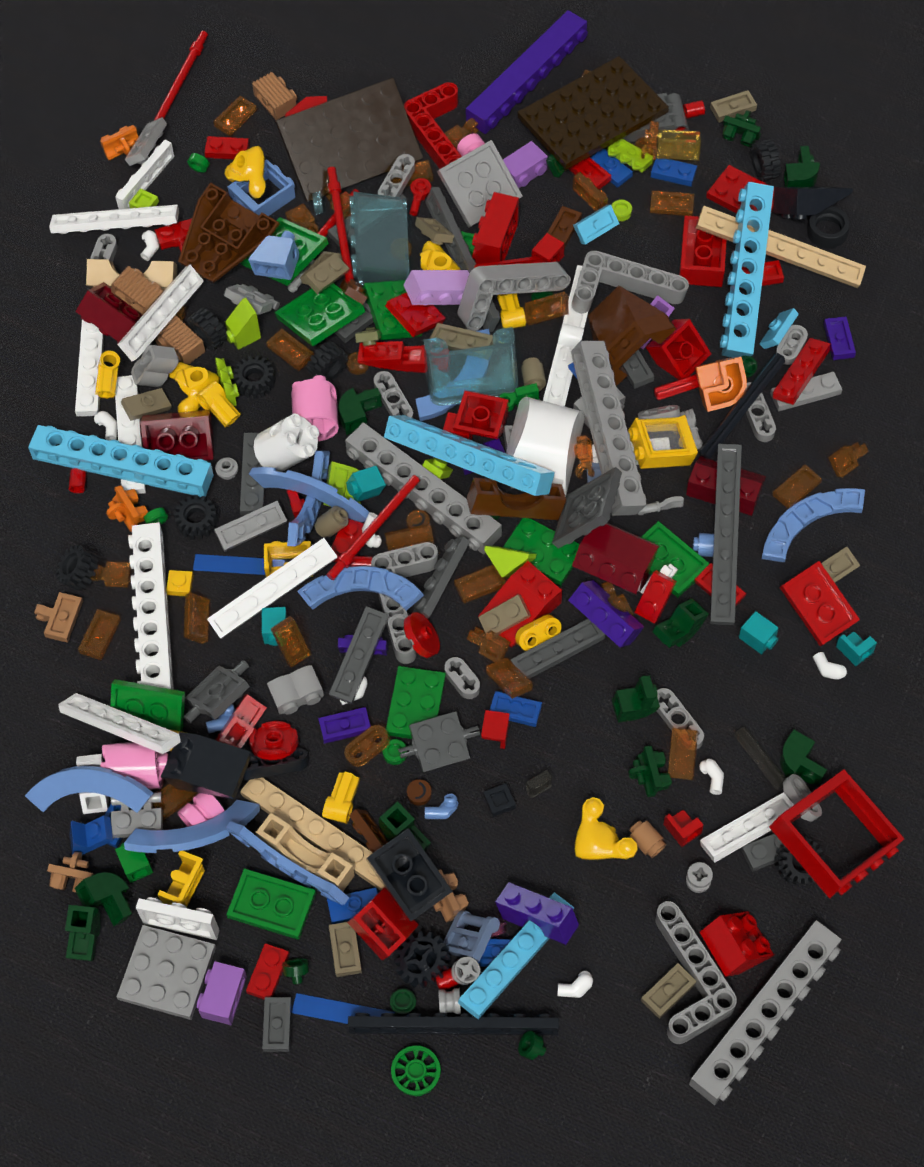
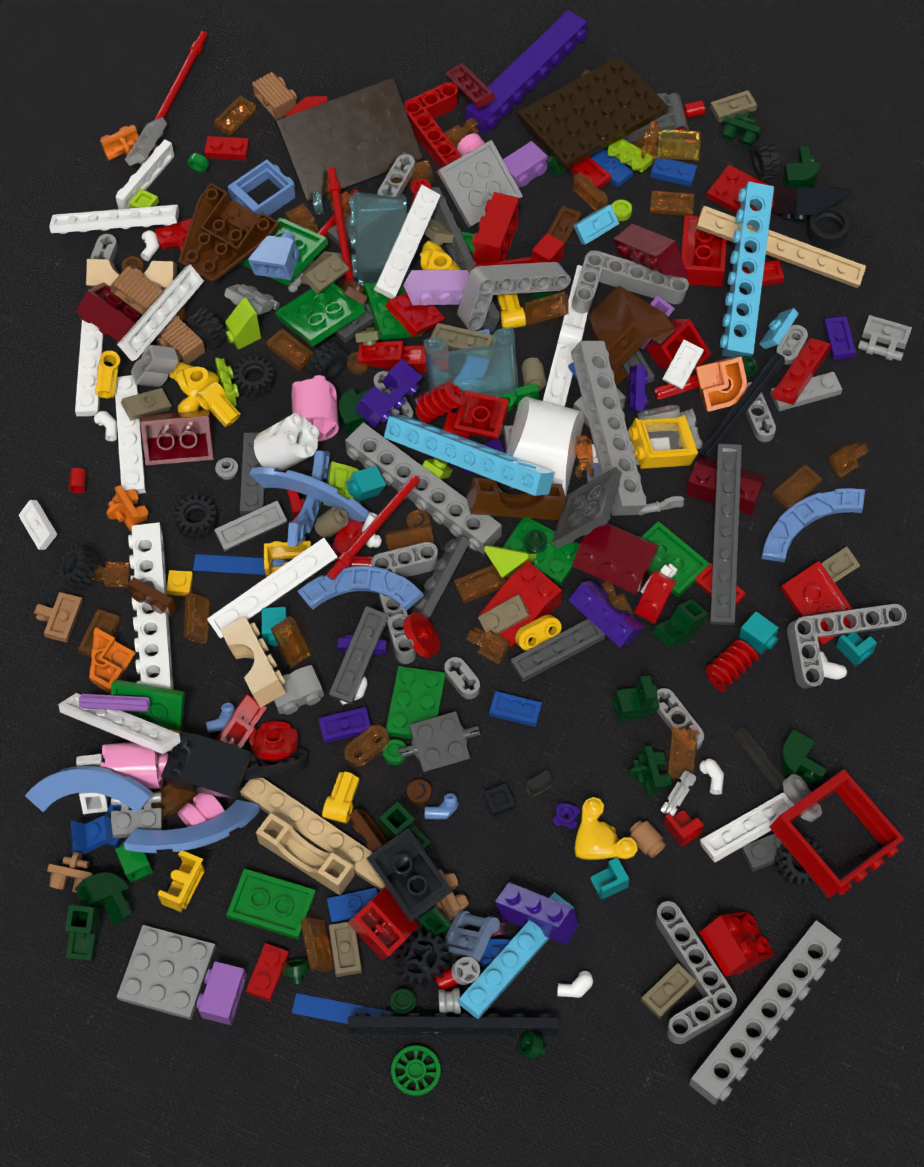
medium azure brick [28,425,214,497] -> none
white plate [136,897,220,940] -> none
green tile [143,508,168,525] -> none
dark grey plate [184,660,250,724] -> none
yellow head [224,146,266,199] -> none
medium blue tile [226,821,349,905] -> none
dark grey plate [262,997,292,1052] -> none
red panel [481,710,510,749] -> none
clear orange plate [486,657,532,699] -> none
light grey wheel [686,862,713,893] -> none
medium blue brick [693,533,714,557] -> none
none -> white plate [18,500,57,550]
none -> medium lavender axle [79,694,150,712]
none -> orange slope [89,628,136,695]
none -> clear orange tile [122,256,144,273]
none -> reddish brown plate [128,577,176,616]
none -> tan arch [220,616,286,708]
none -> clear orange plate [301,918,334,972]
none -> dark purple arch [355,359,422,428]
none -> white plate [374,185,440,299]
none -> red piece [415,380,466,423]
none -> dark green slope [418,906,452,937]
none -> dark red plate [445,63,496,109]
none -> dark green plate [524,530,547,553]
none -> dark purple plate [553,803,580,829]
none -> teal panel [590,858,629,900]
none -> dark red slope [614,223,688,278]
none -> dark purple plate [629,365,648,413]
none -> light grey axle [661,770,697,817]
none -> white plate [663,340,704,390]
none -> red piece [705,640,759,692]
none -> light grey beam [787,604,906,689]
none -> light grey plate [858,315,912,361]

